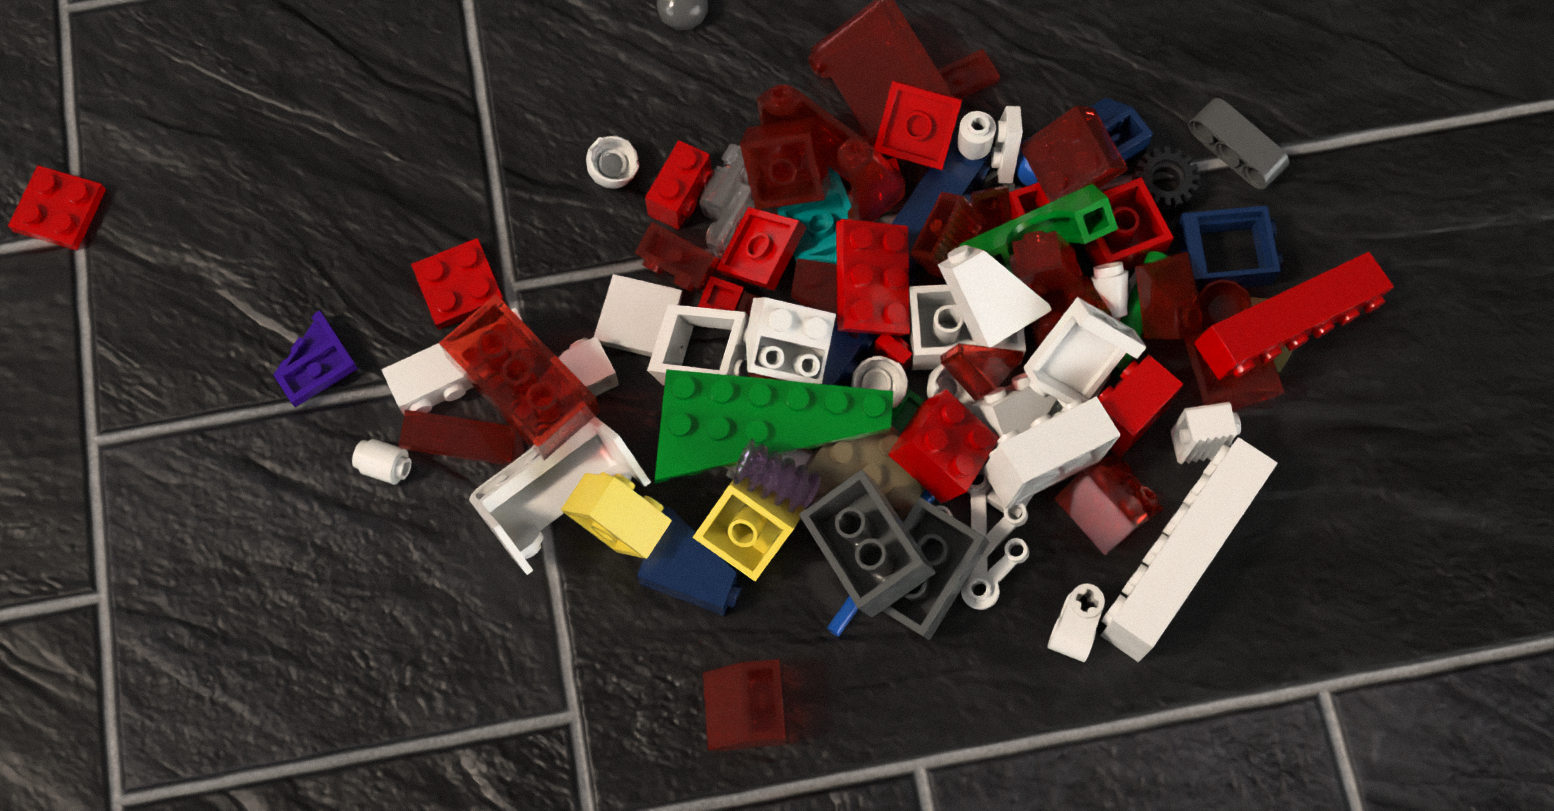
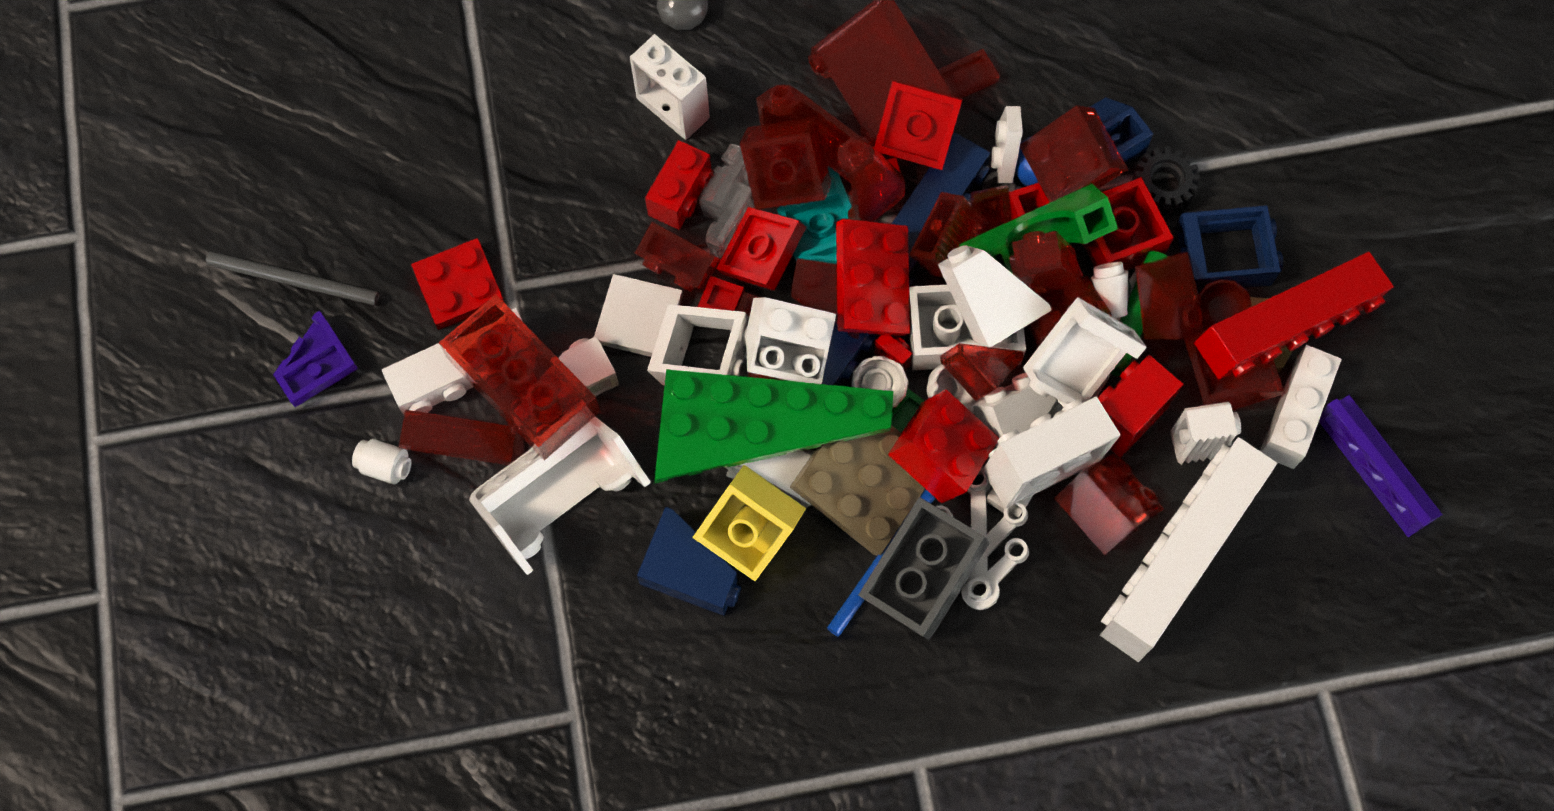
red plate [8,165,106,251] -> none
light yellow brick [561,472,672,559] -> none
white hair [586,135,639,189] -> none
clear red slope [703,659,786,751] -> none
clear purple piece [733,438,821,513] -> none
dark grey brick [799,469,936,617] -> none
white brick [957,111,996,160] -> none
white piece [1047,583,1105,662] -> none
dark grey beam [1188,98,1289,189] -> none
none -> dark grey piece [206,251,380,306]
none -> white window [630,34,710,140]
none -> white brick [1260,345,1342,469]
none -> dark purple fence [1319,395,1443,538]

